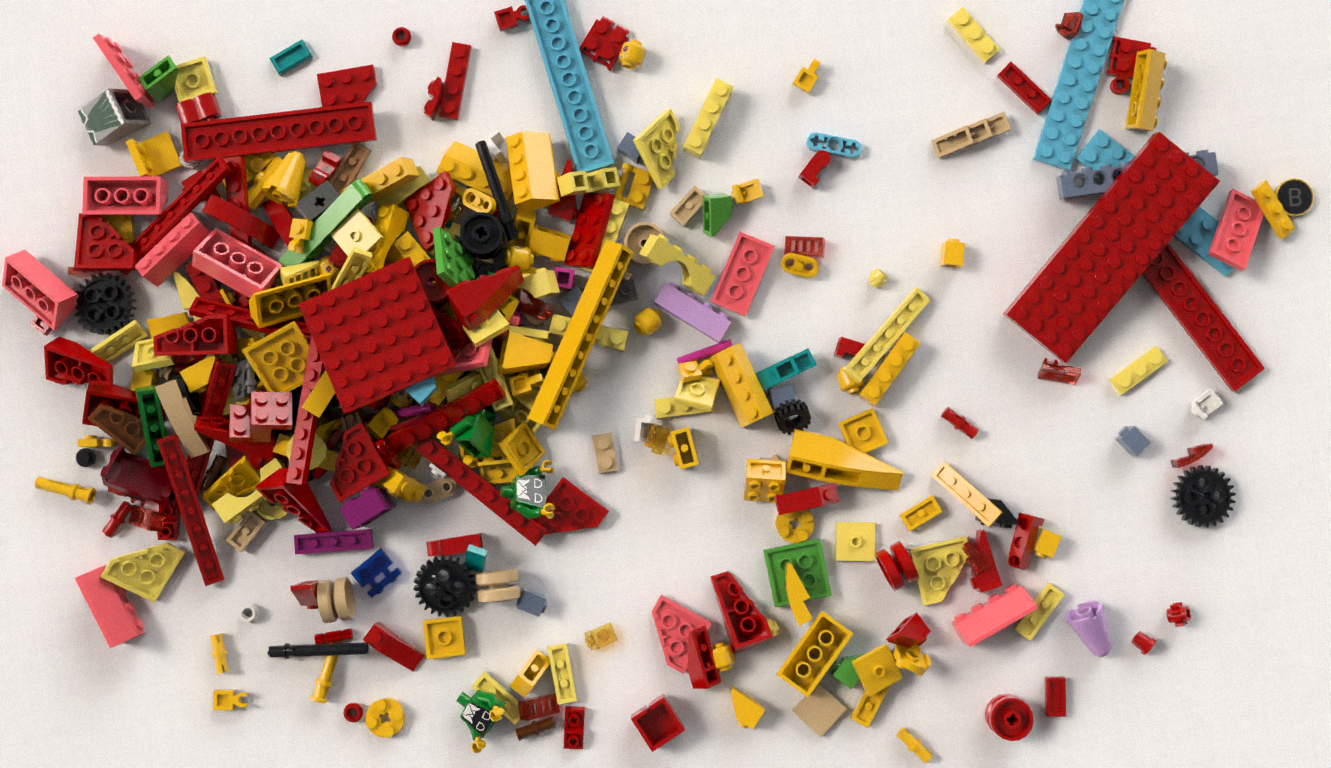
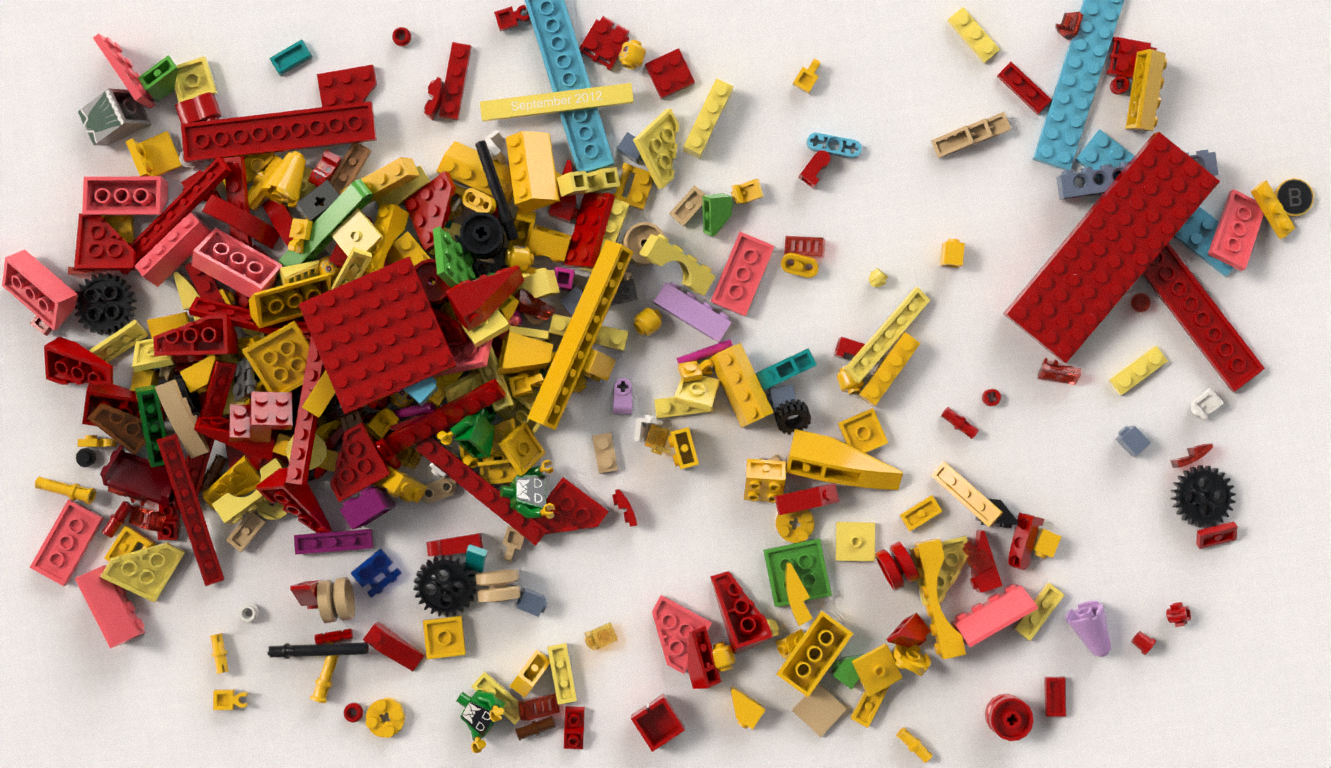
none -> coral plate [29,499,104,586]
none -> yellow plate [104,525,156,561]
none -> light yellow tile [480,83,634,122]
none -> tan plate [502,526,525,562]
none -> yellow brick [580,349,616,382]
none -> red slope [612,489,638,527]
none -> lavender piece [613,378,632,415]
none -> red plate [645,48,695,99]
none -> yellow bracket [775,629,804,658]
none -> yellow arch [912,538,966,660]
none -> red bush [982,389,1001,406]
none -> clear red plate [1131,293,1151,312]
none -> red plate [1196,521,1238,549]

